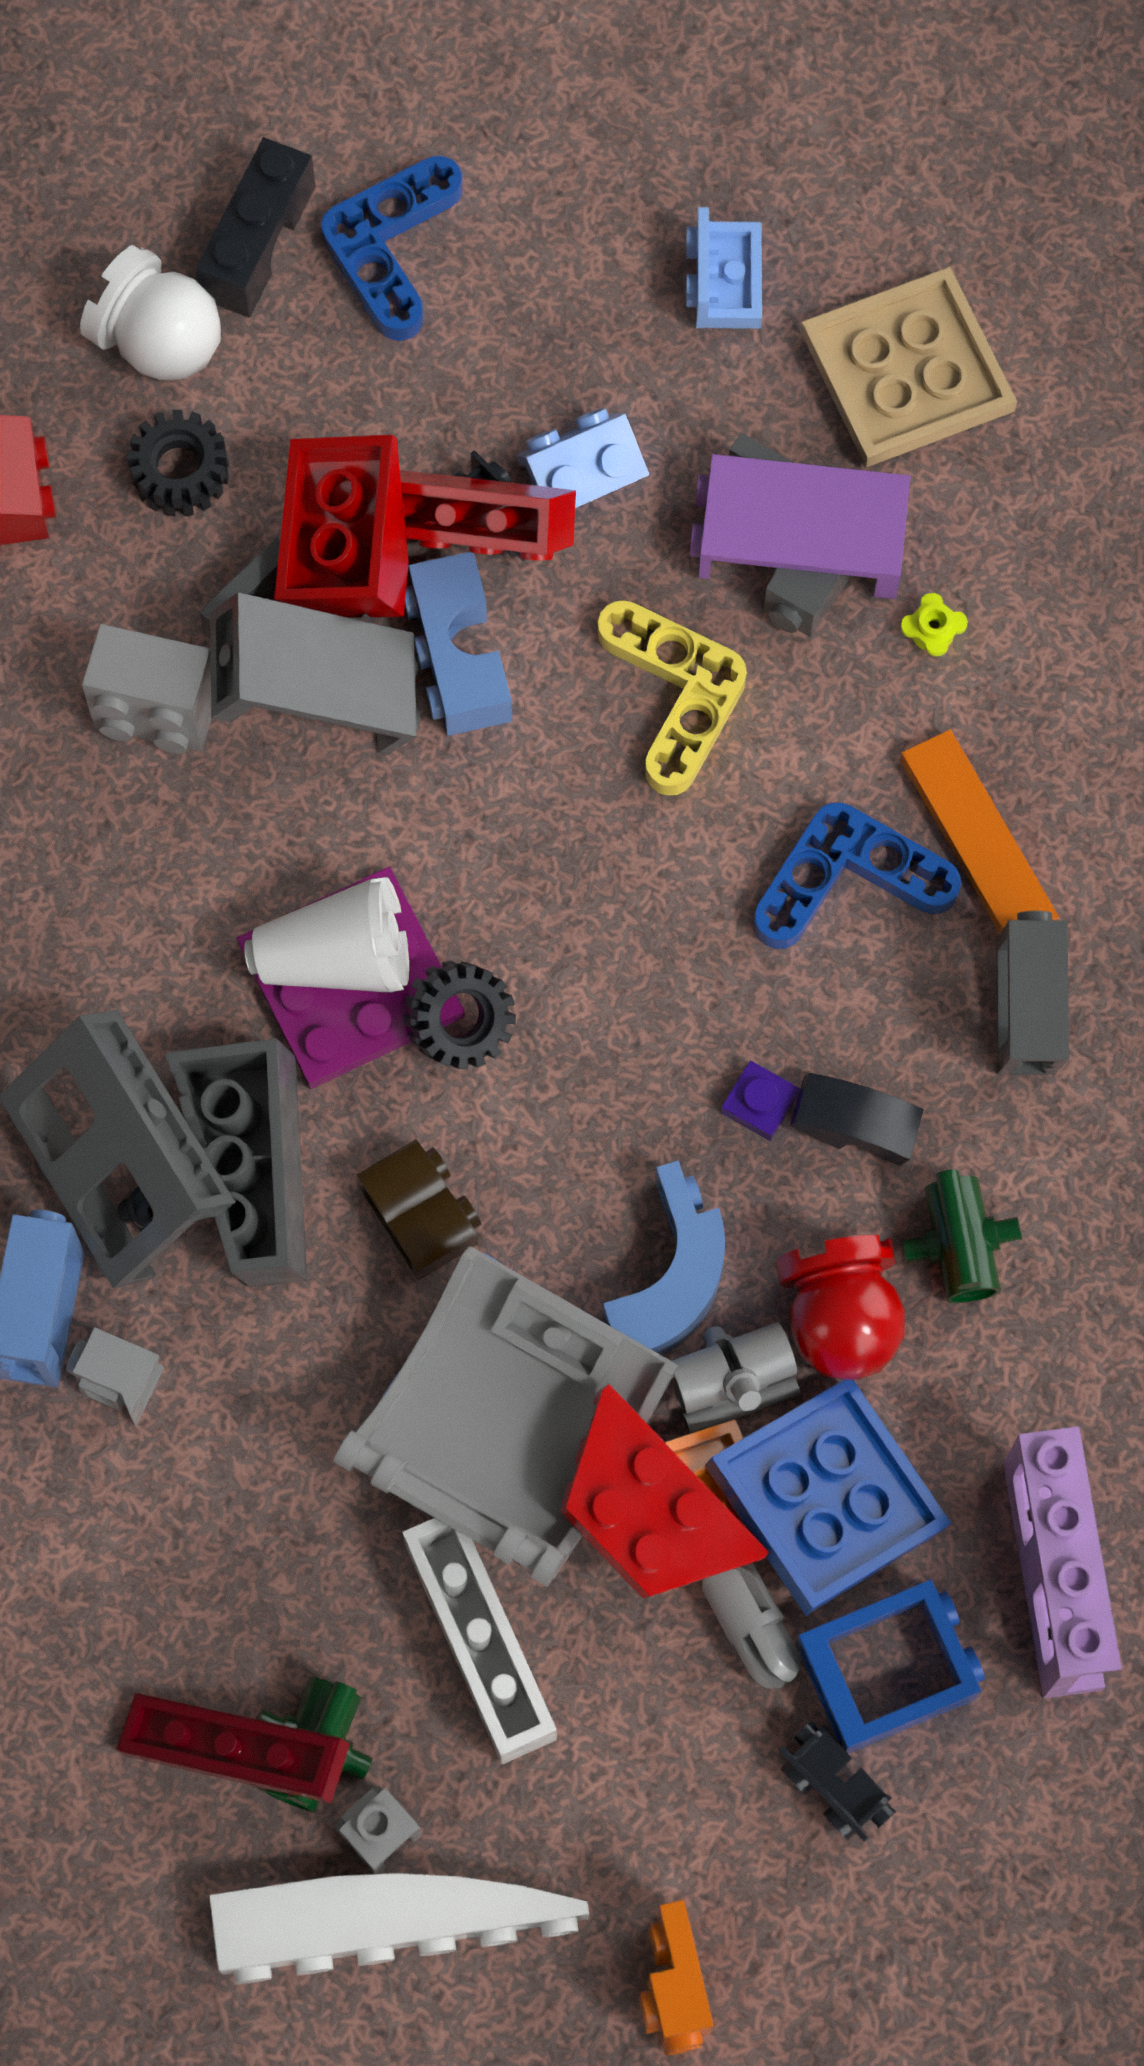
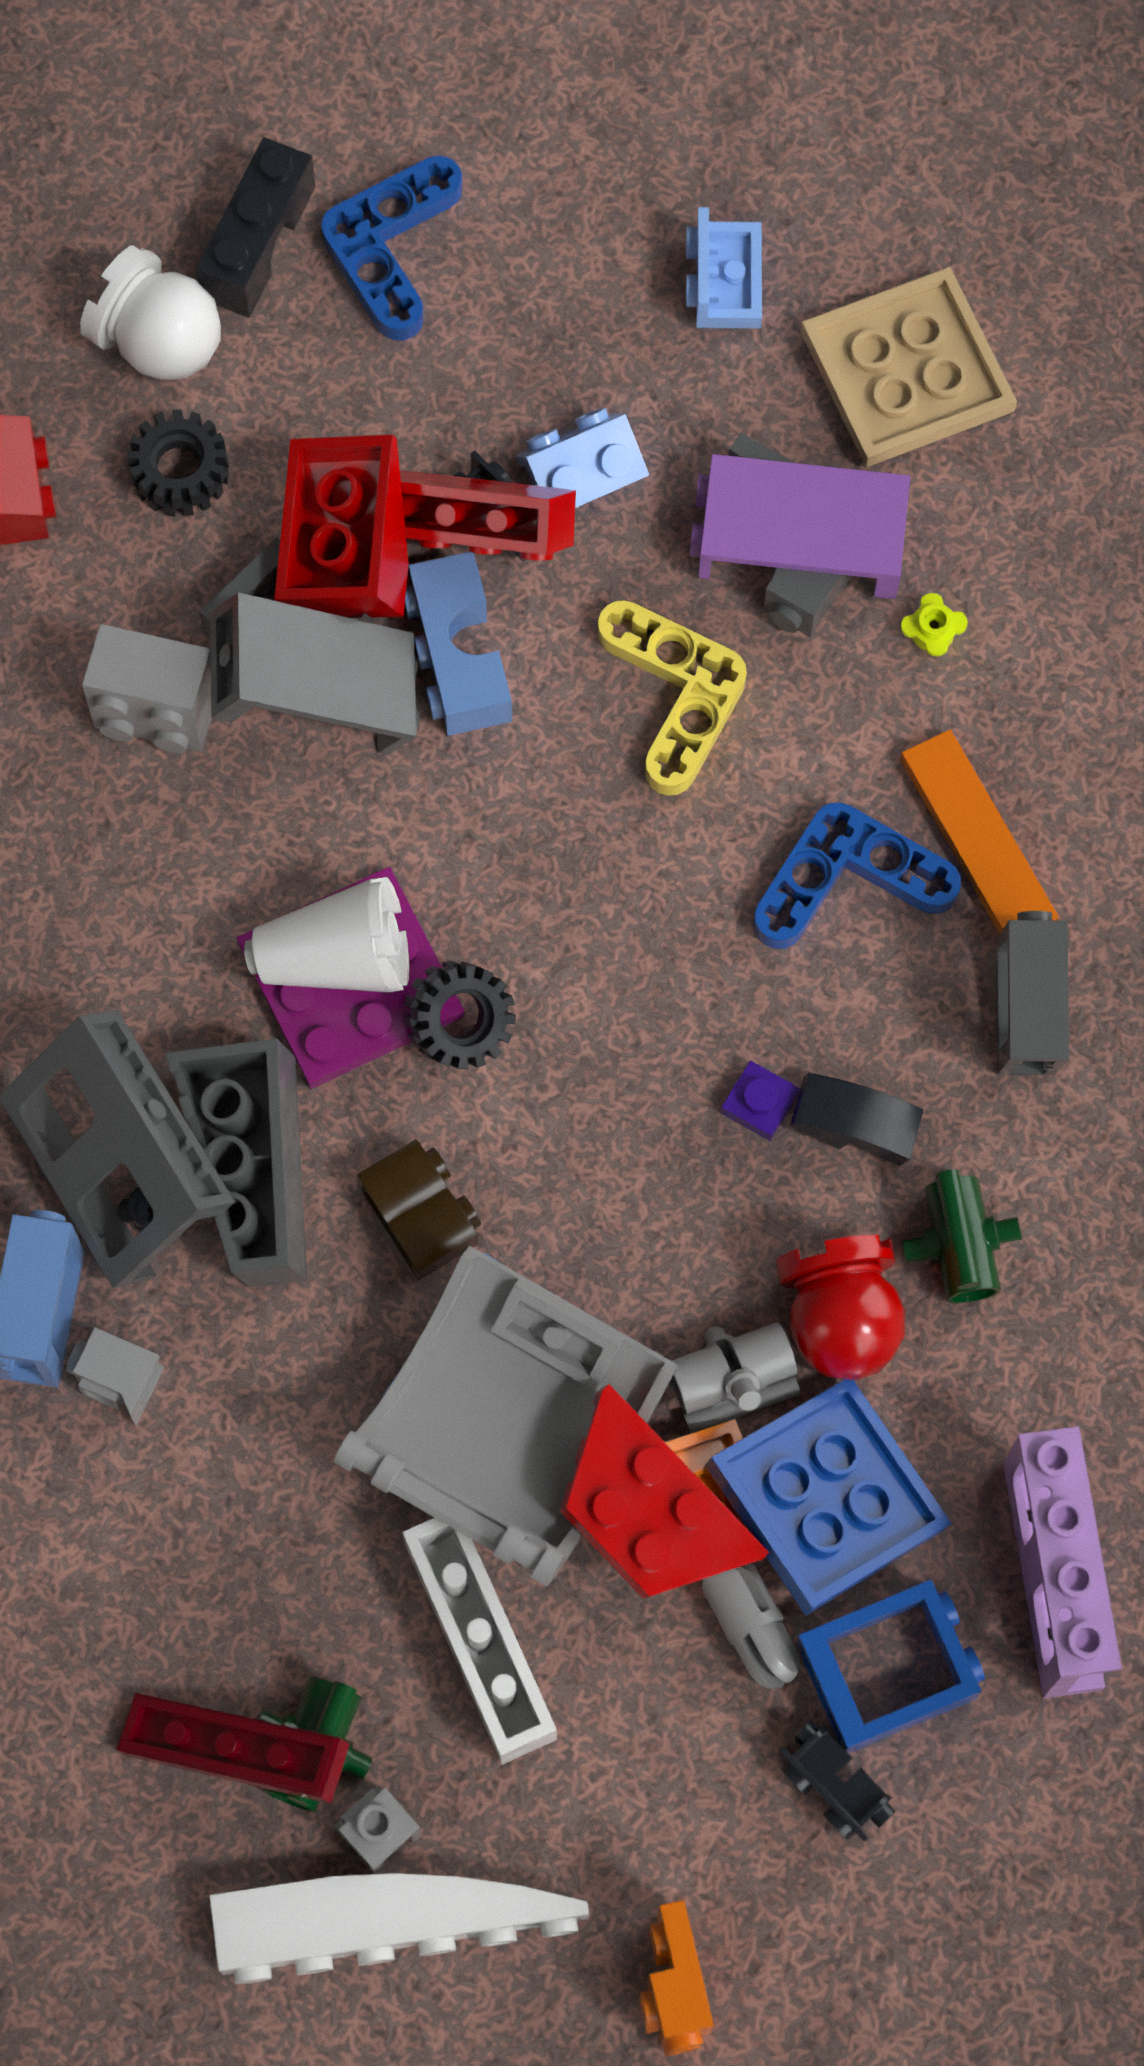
medium blue arch [602,1160,725,1356] -> none

